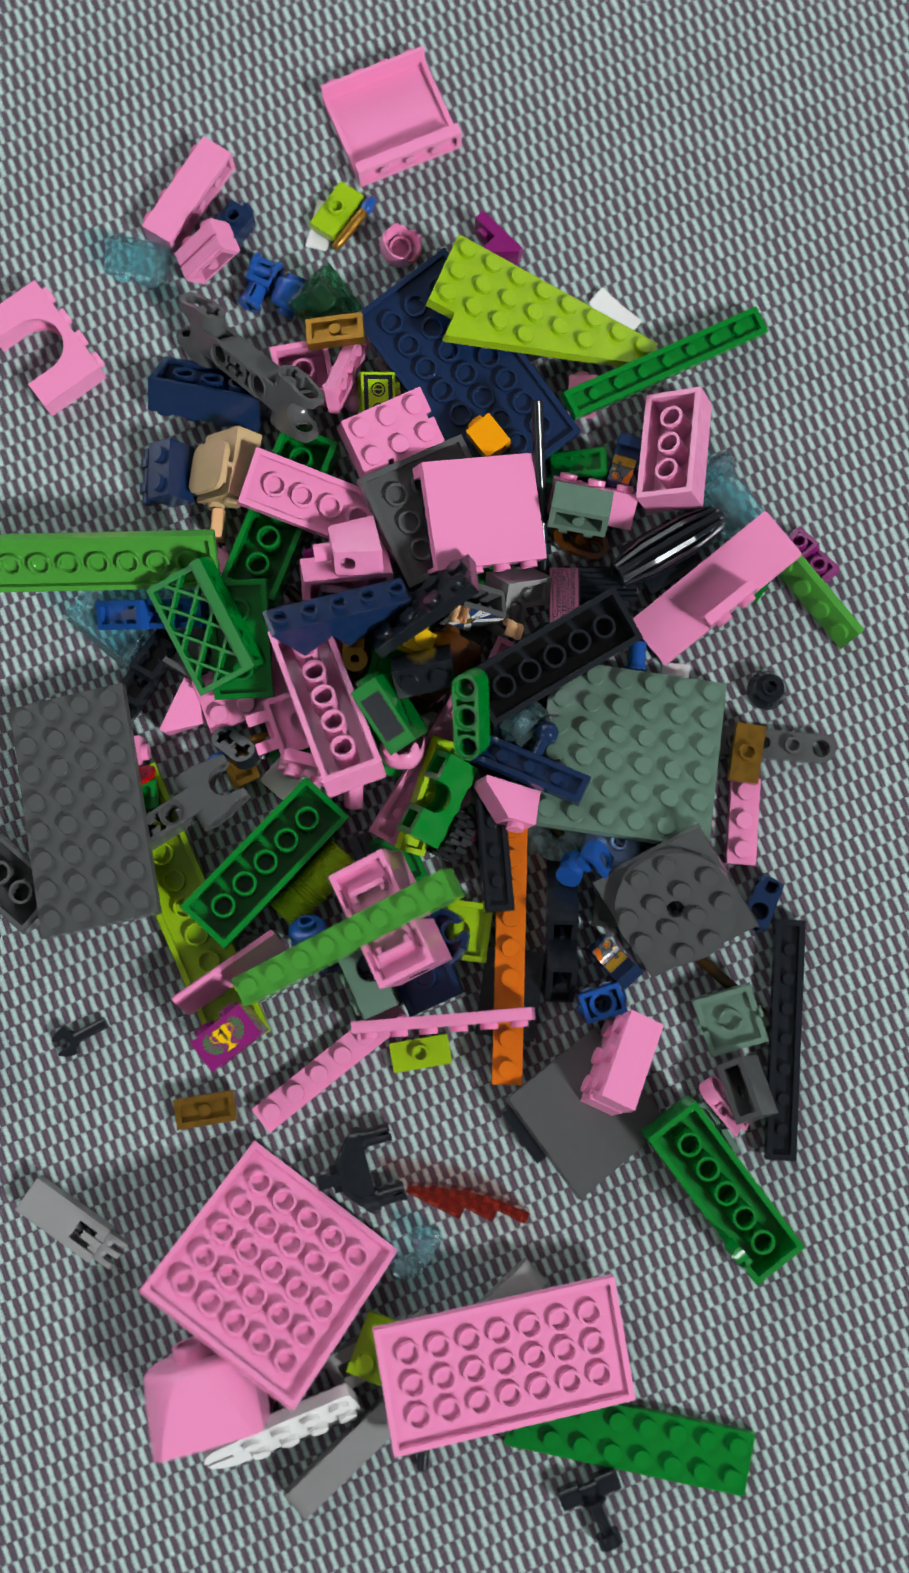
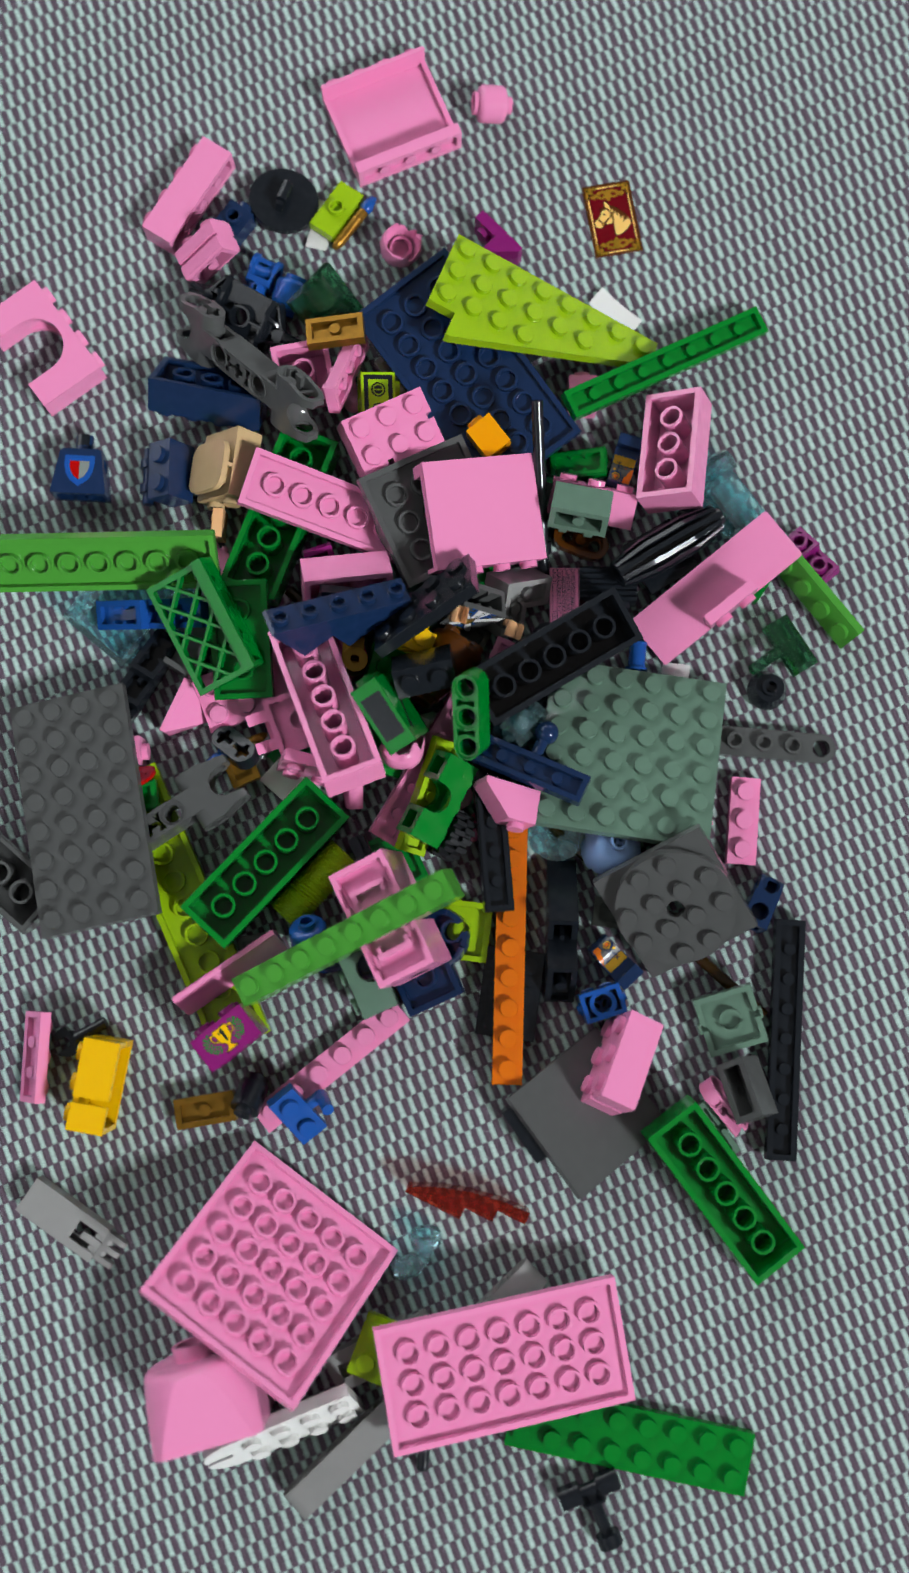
clear light blue brick [104,234,170,288] -> none
bright pink torso [312,516,384,576] -> none
black connector [315,1122,407,1214] -> none
bright pink plate [351,1007,535,1040] -> none
lime plate [389,1033,452,1073] -> none
blue leg [556,840,614,887] -> none
green tile [724,1238,753,1270] -> none
pearl gold plate [727,722,766,785] -> none
none -> bright pink plate [20,1011,53,1104]
none -> dark blue torso [50,434,111,503]
none -> yellow piece [63,1034,133,1136]
none -> black plate [189,274,302,355]
none -> black brick [230,1072,269,1120]
none -> black shield [249,169,319,234]
none -> blue plate [266,1083,334,1145]
none -> bright pink head [471,84,513,125]
none -> sticker [582,180,643,259]
none -> clear green plate [748,614,818,677]

